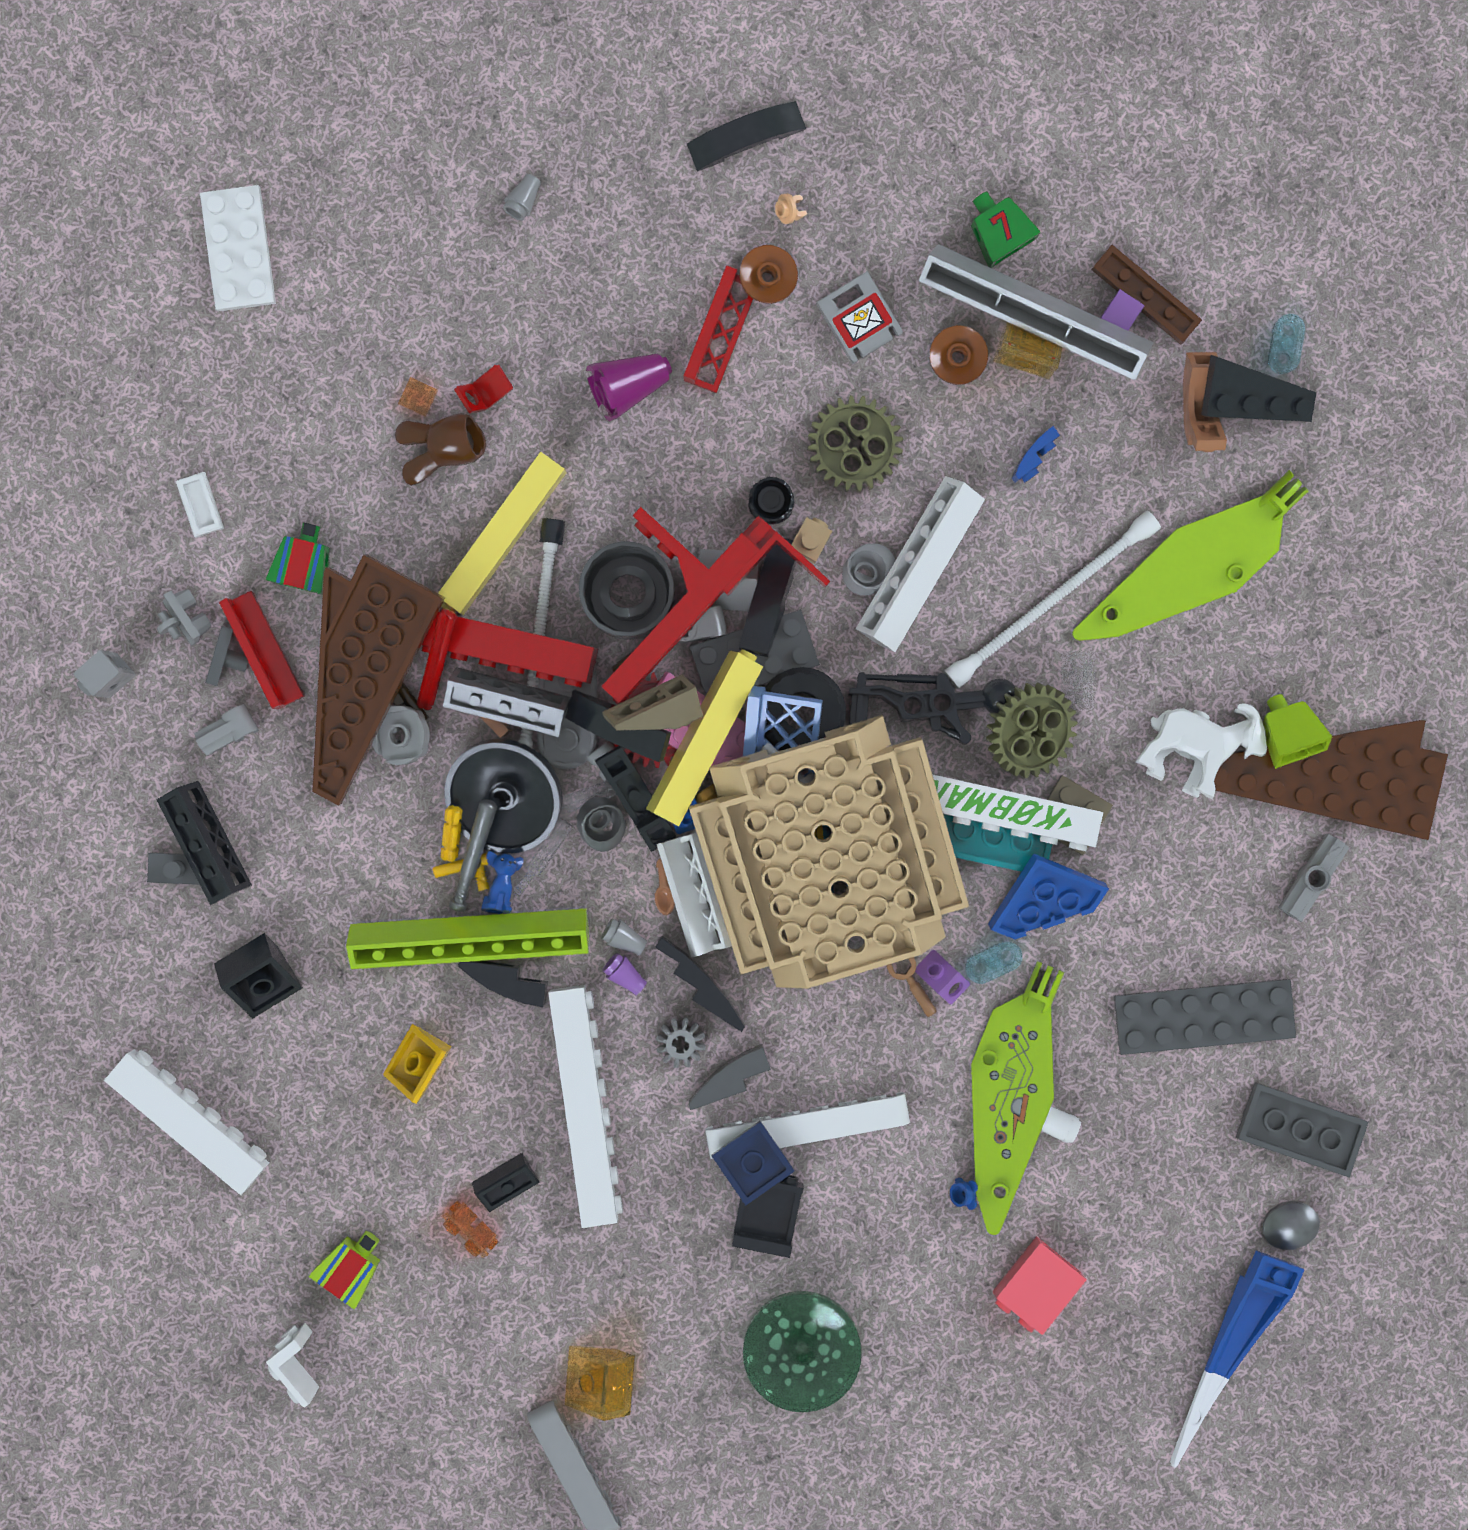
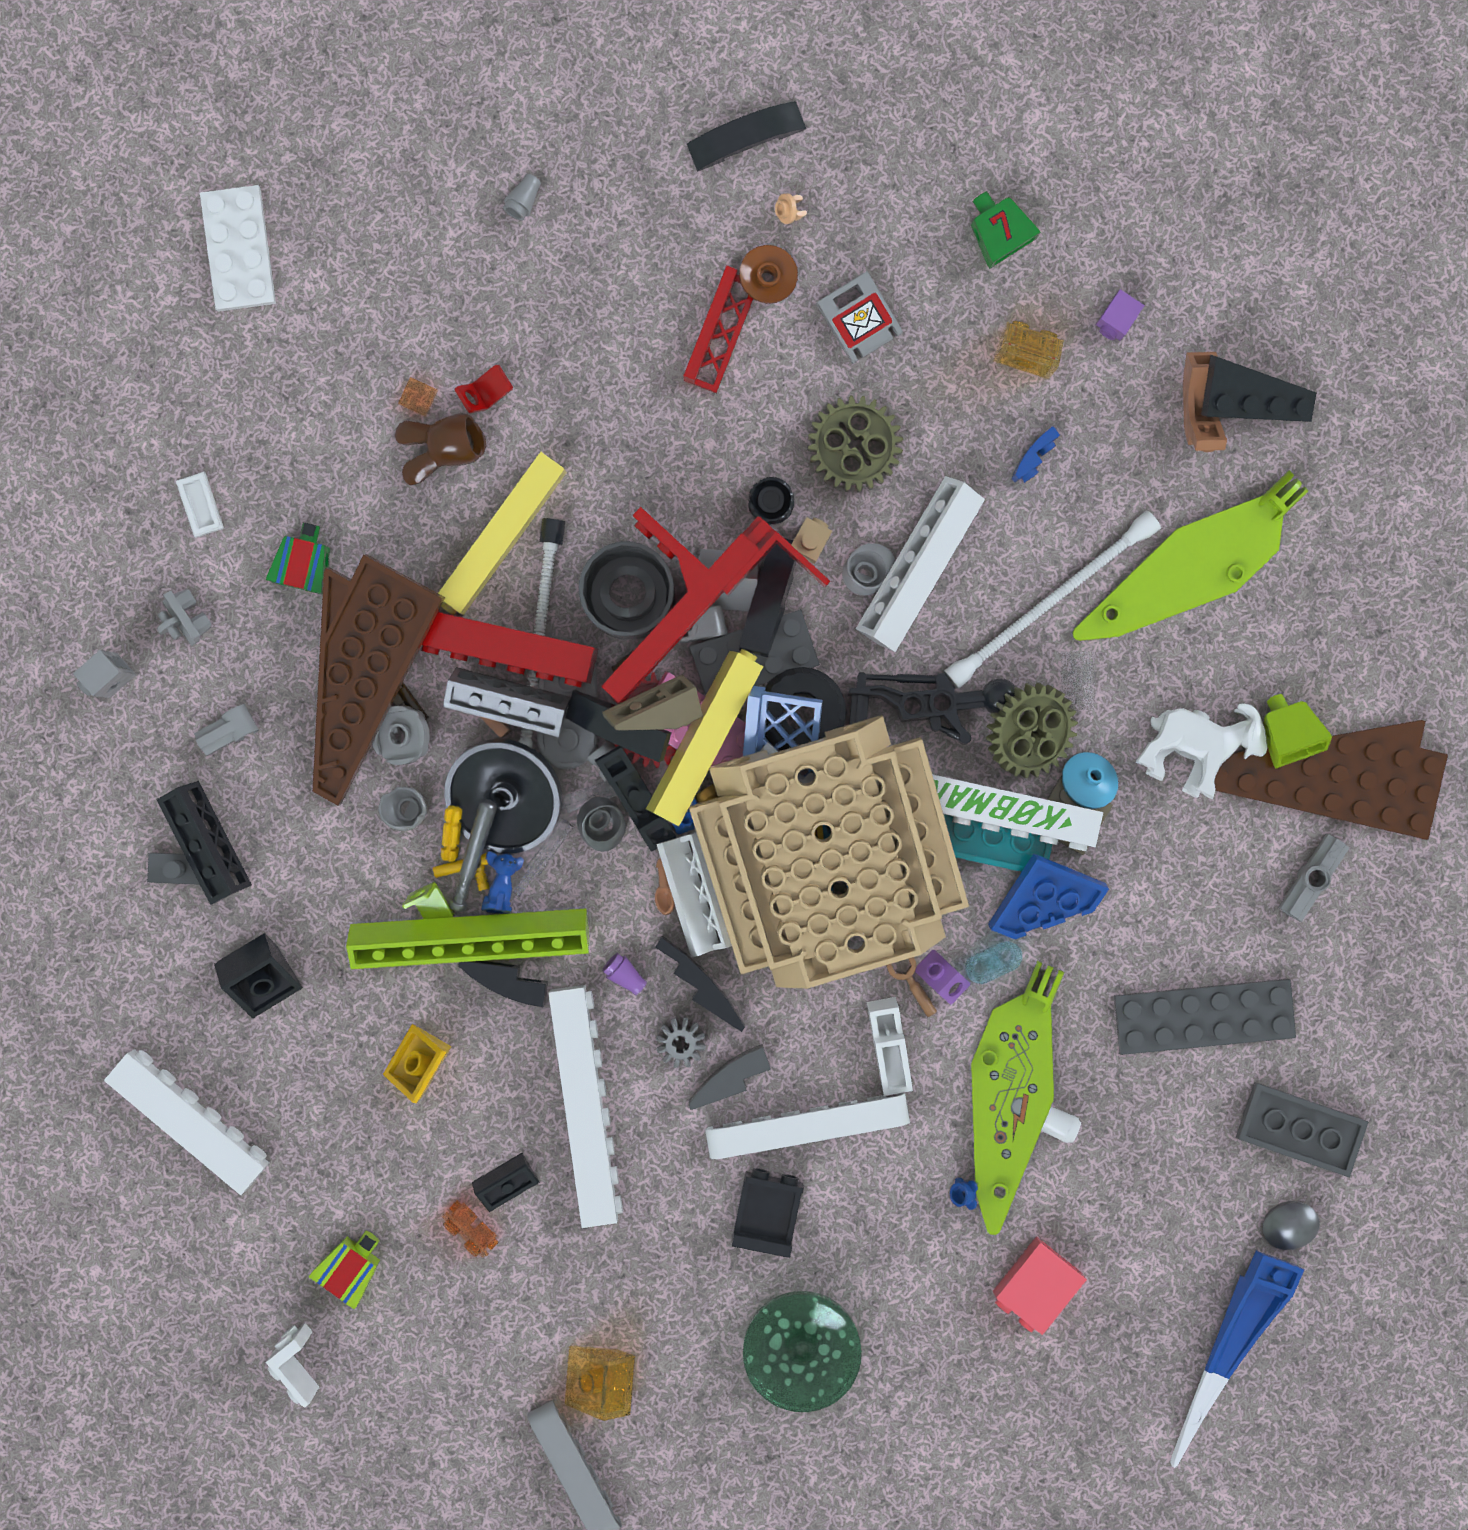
dark grey tile [205,626,248,686] -> none
red fence [219,591,305,710] -> none
red axle [417,609,456,710] -> none
magenta cone [586,353,672,422] -> none
light grey cone [601,918,647,956] -> none
dark blue plate [711,1120,795,1206] -> none
light grey brick [919,244,1154,380] -> none
dark orange dish [929,325,988,385] -> none
reddish brown plate [1091,244,1202,345] -> none
clear light blue plate [1268,314,1305,374] -> none
none -> light grey hair [378,787,427,831]
none -> lime bracket [402,882,454,919]
none -> white slope [867,997,913,1096]
none -> medium azure dish [1062,752,1118,809]

